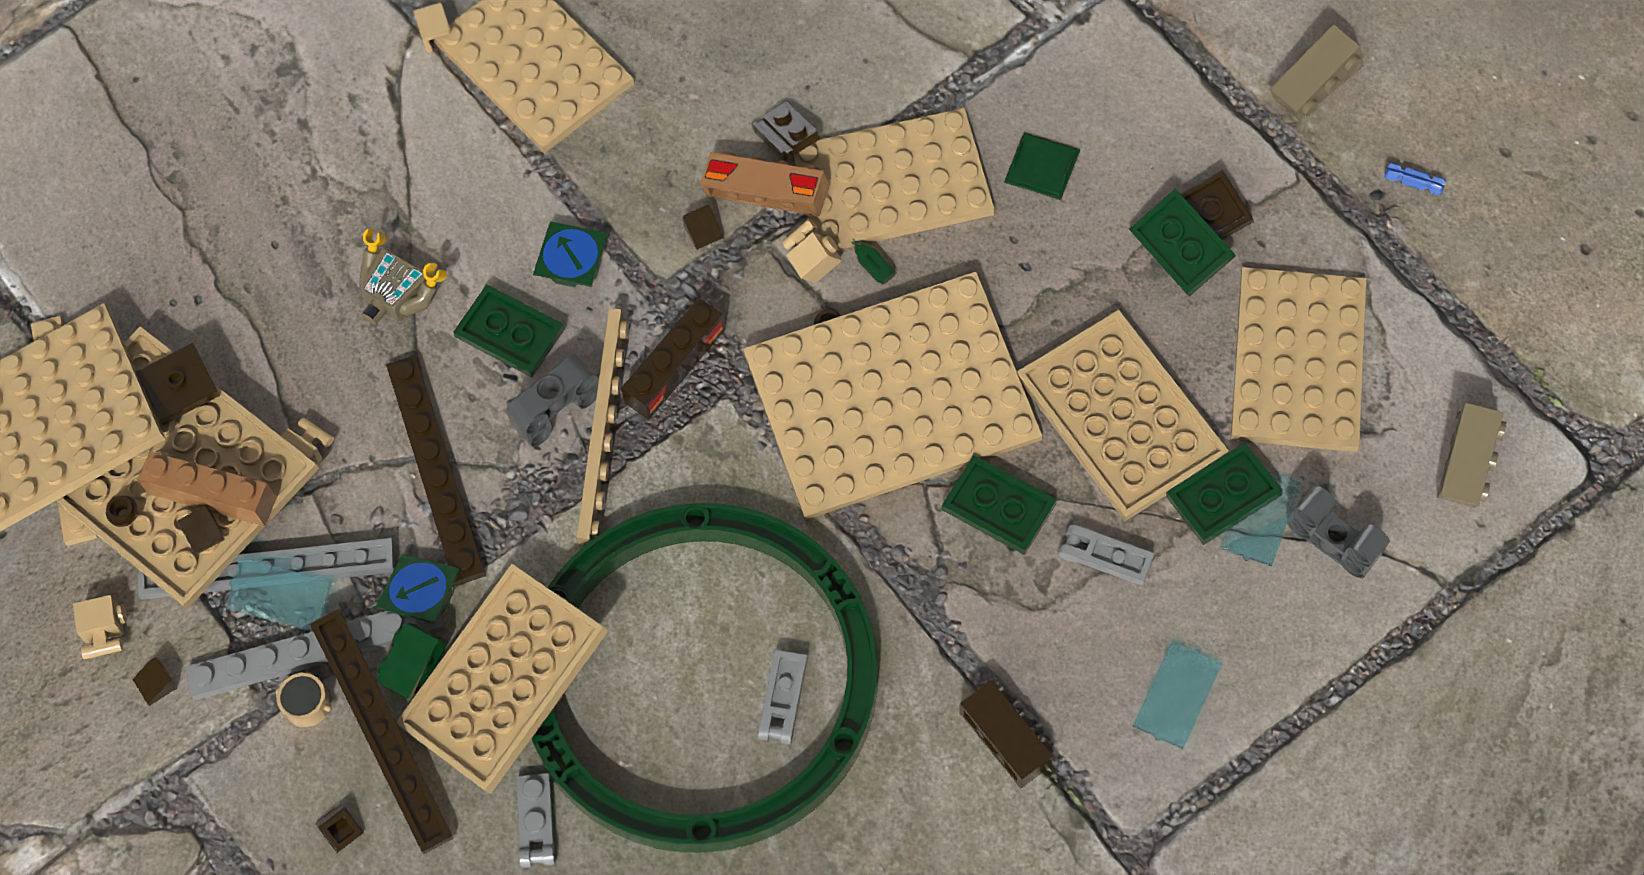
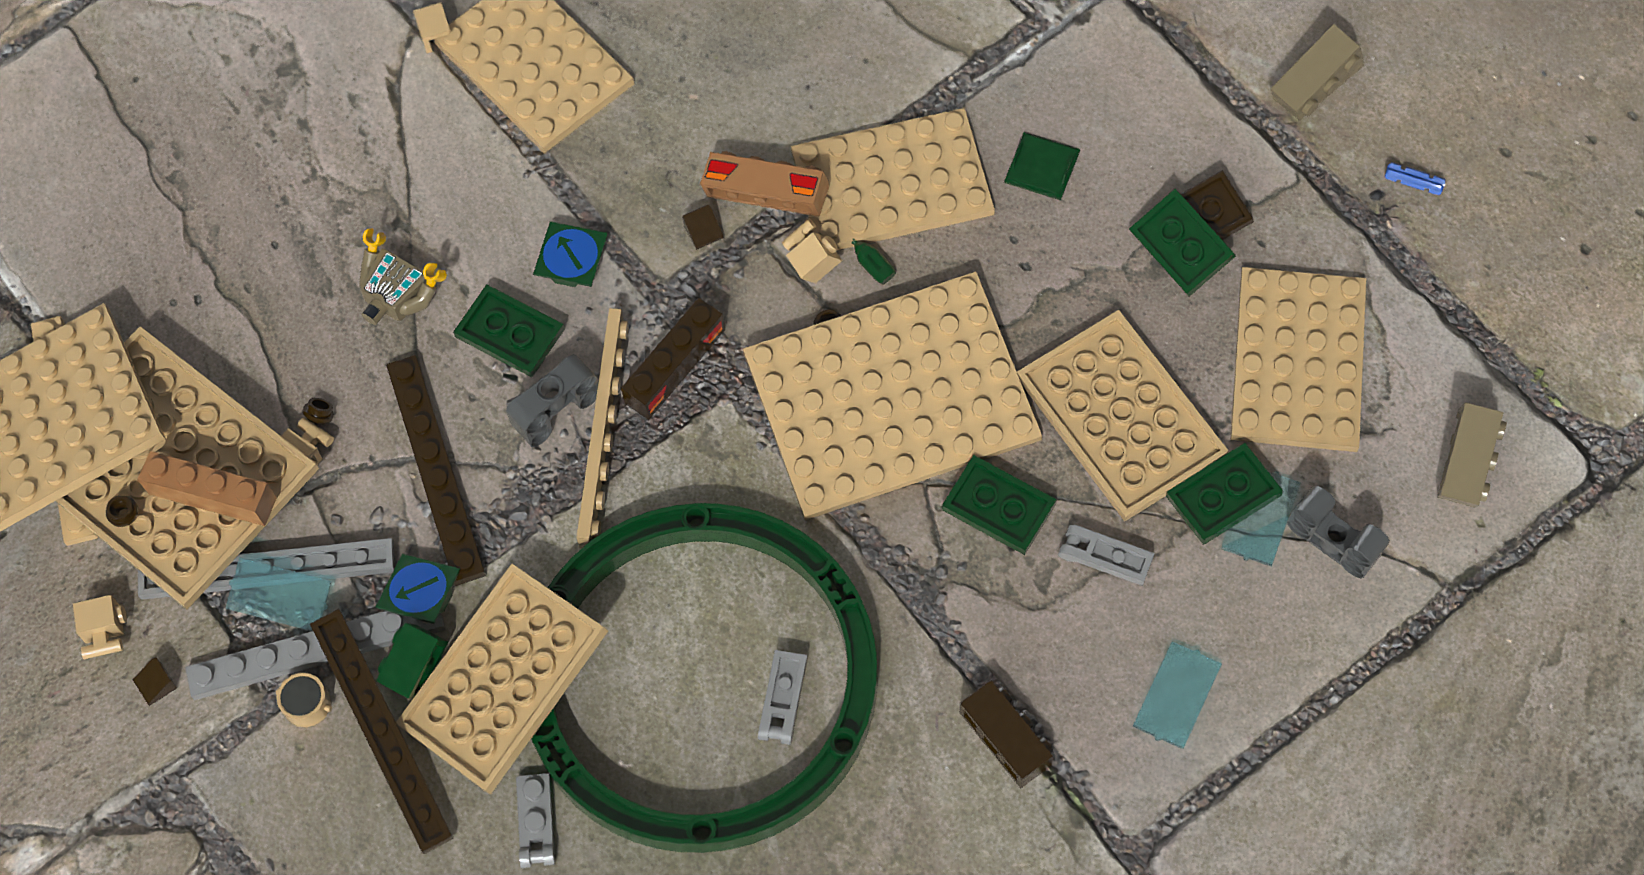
dark brown plate [136,343,220,425] -> none
dark brown slope [178,506,225,555] -> none
dark brown slope [315,803,364,853] -> none
plate [751,101,820,161] -> none
none -> dark brown plate [302,398,334,425]

